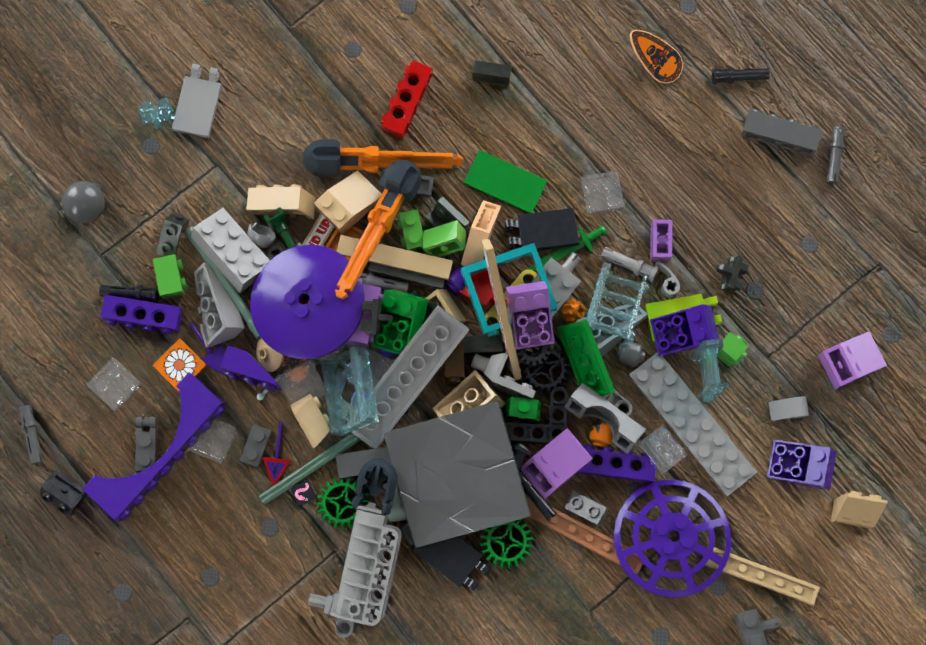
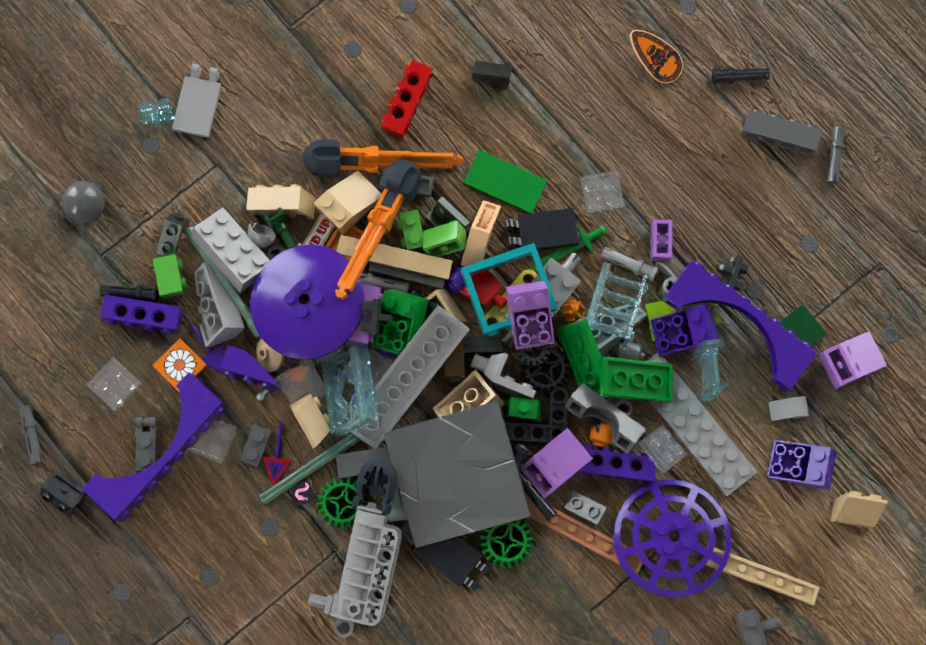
tan tile [482,239,522,380] -> none
bright green brick [712,332,748,367] -> none
none -> green tile [600,356,673,403]
none -> dark purple arch [662,261,817,392]
none -> dark green tile [780,304,827,345]

